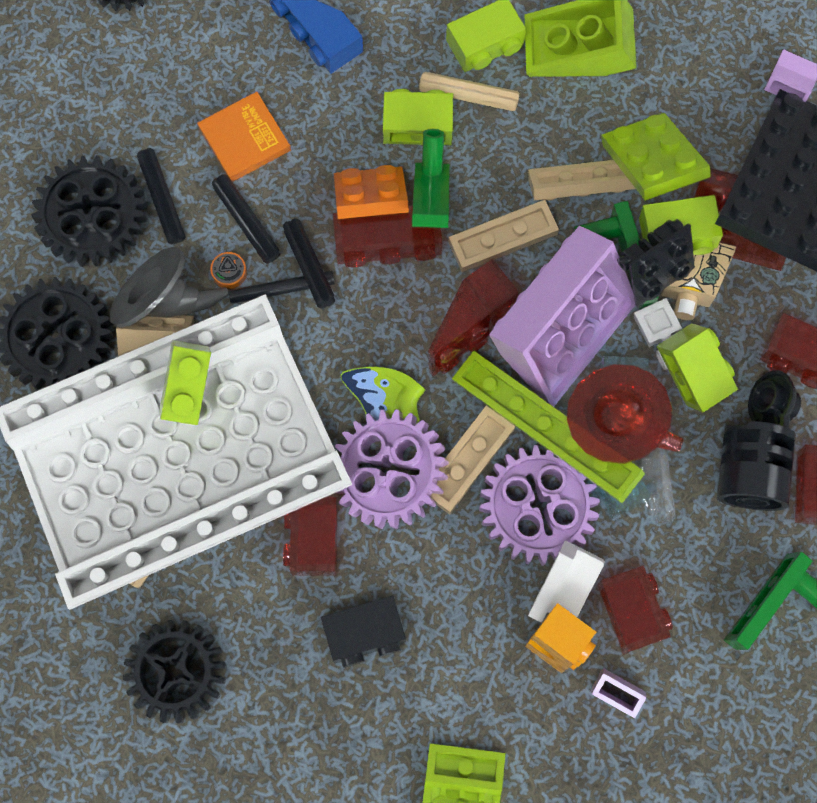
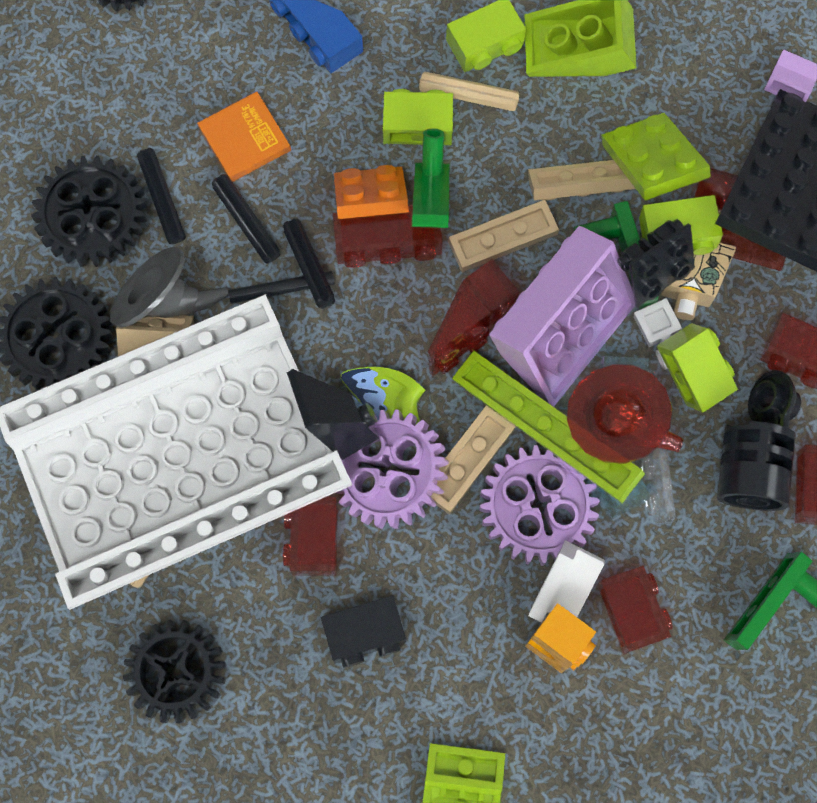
lime brick [159,340,211,425] -> none
tile [210,252,247,289] -> none
piece [591,669,646,718] -> none
none -> black slope [286,369,379,460]

